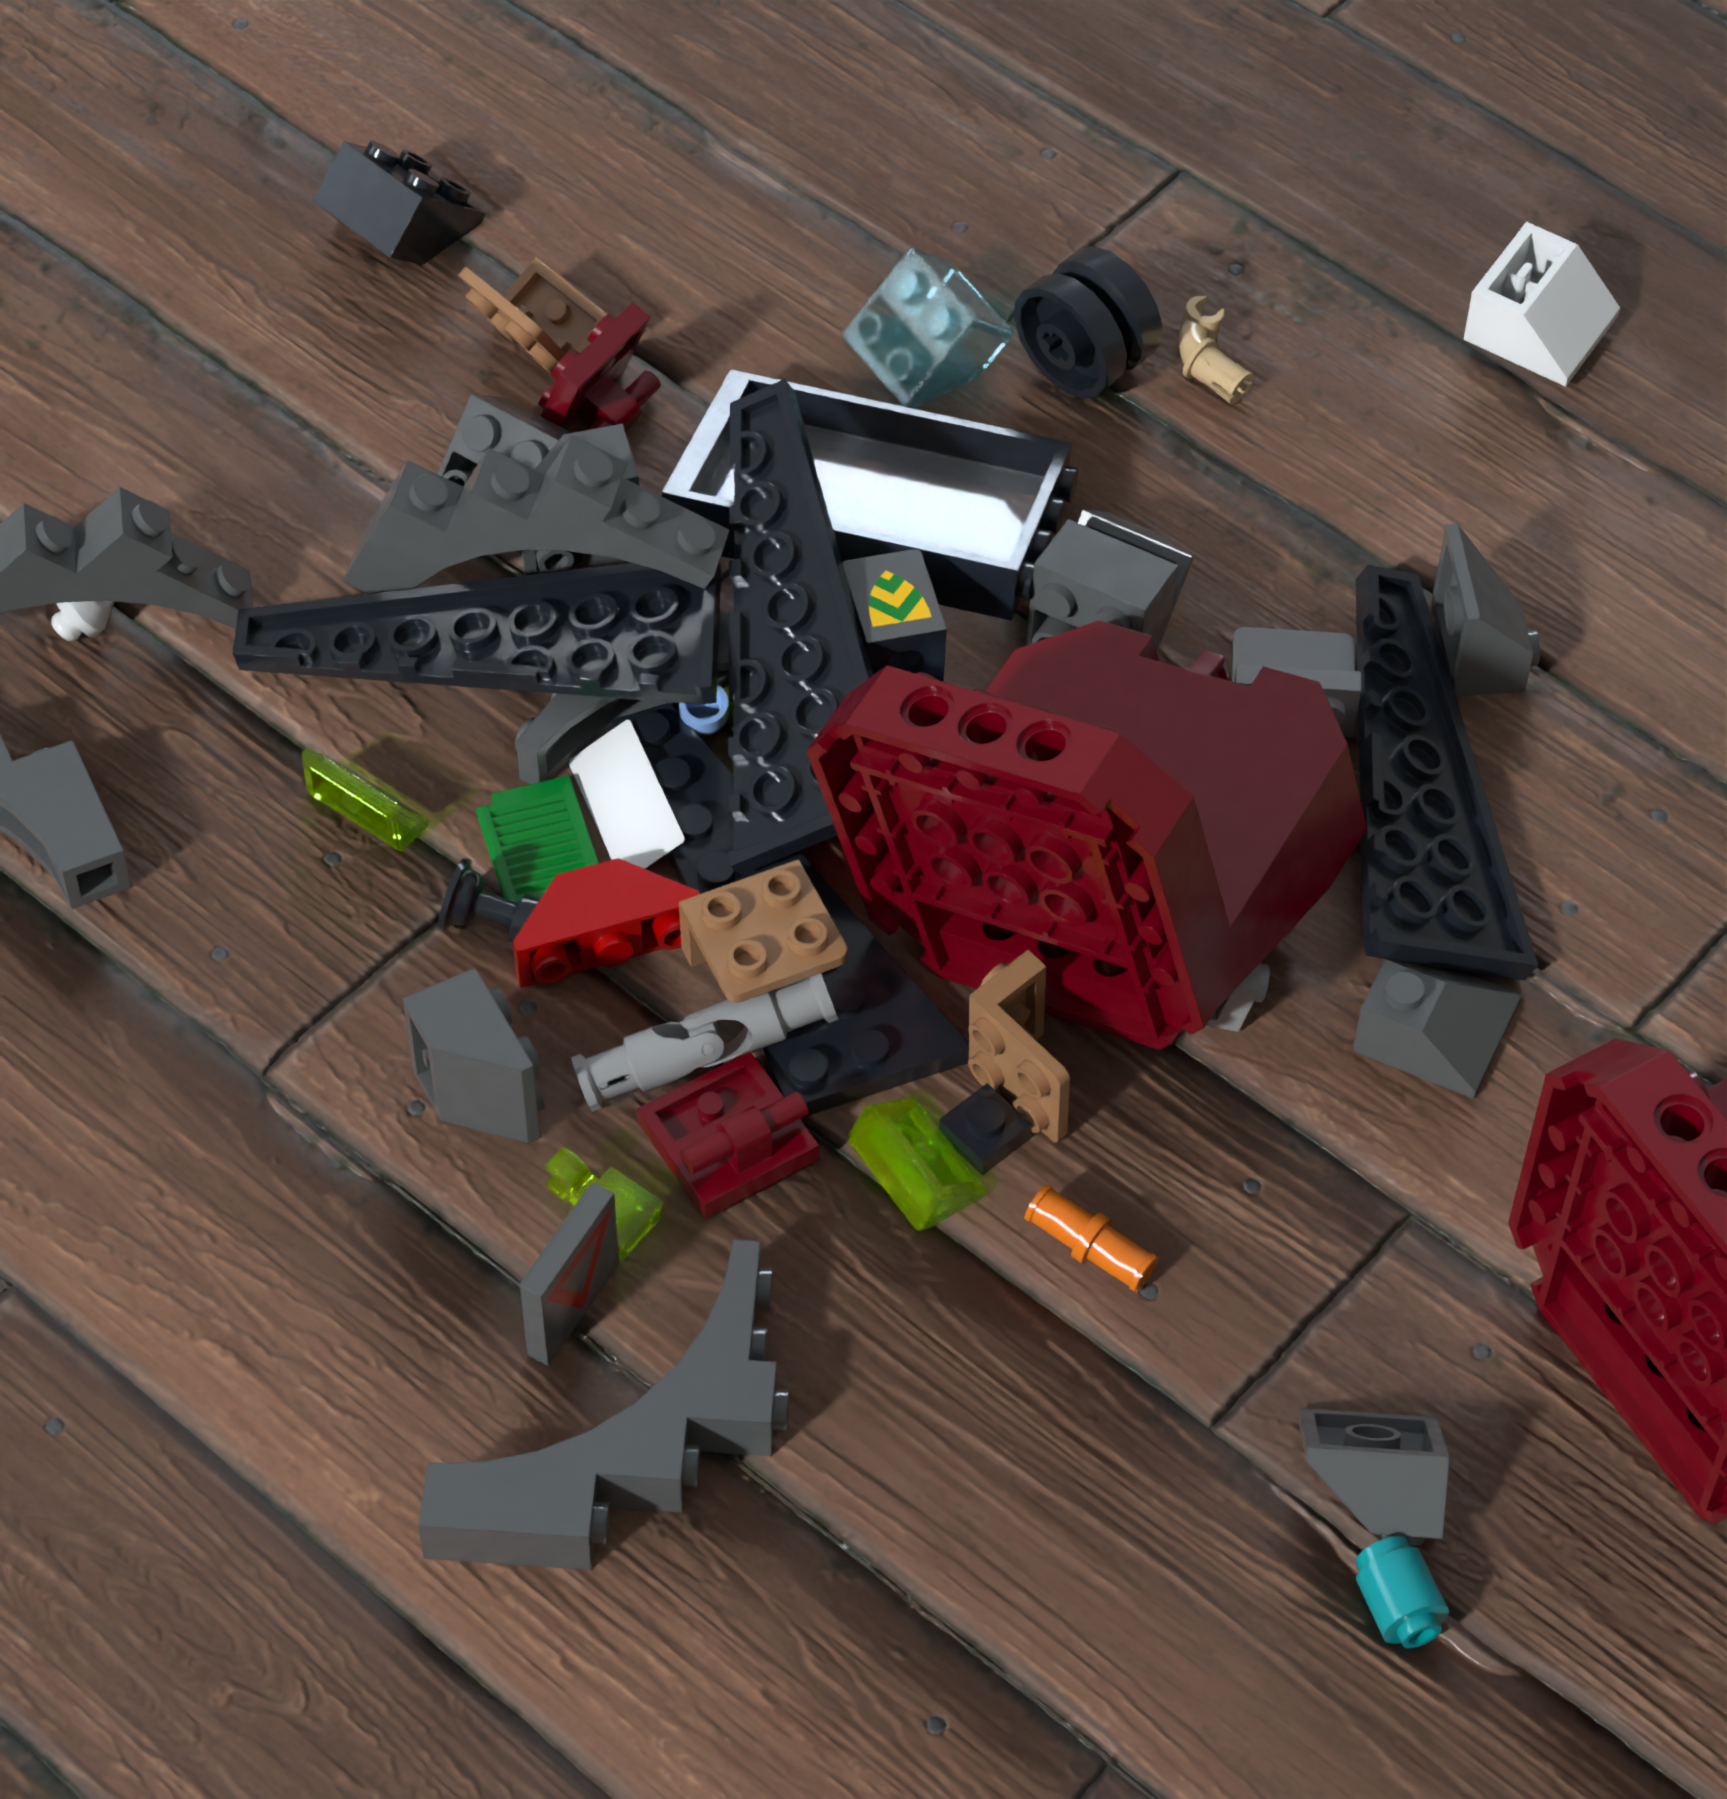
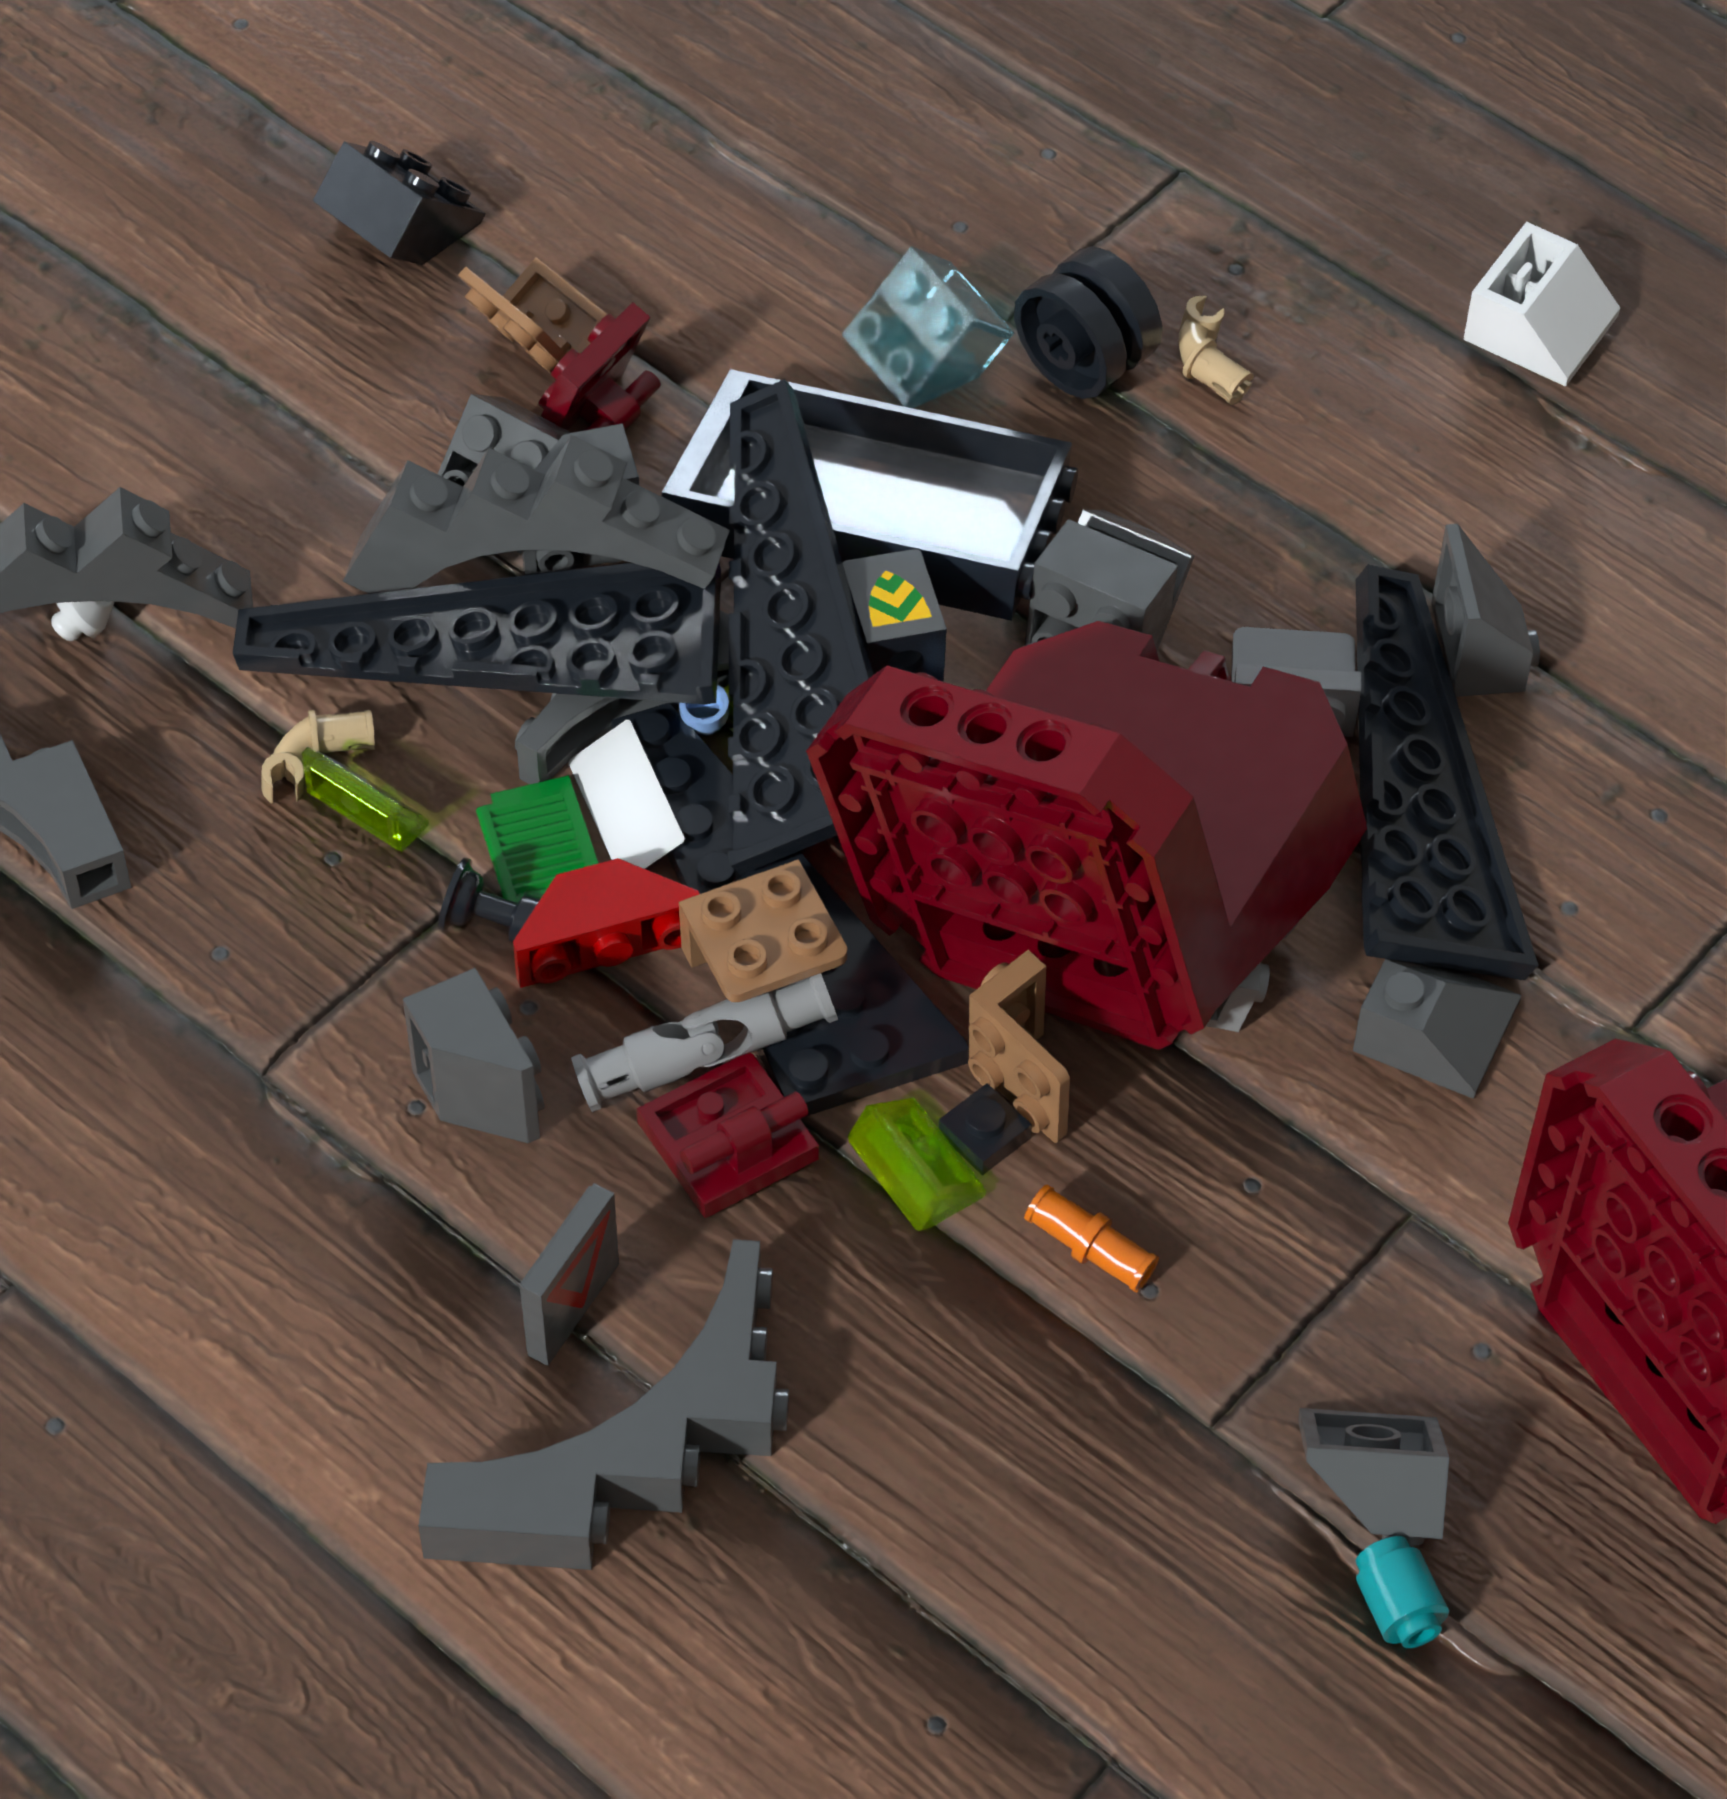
clear neon green plate [545,1147,664,1261] -> none
none -> tan piece [261,710,375,804]

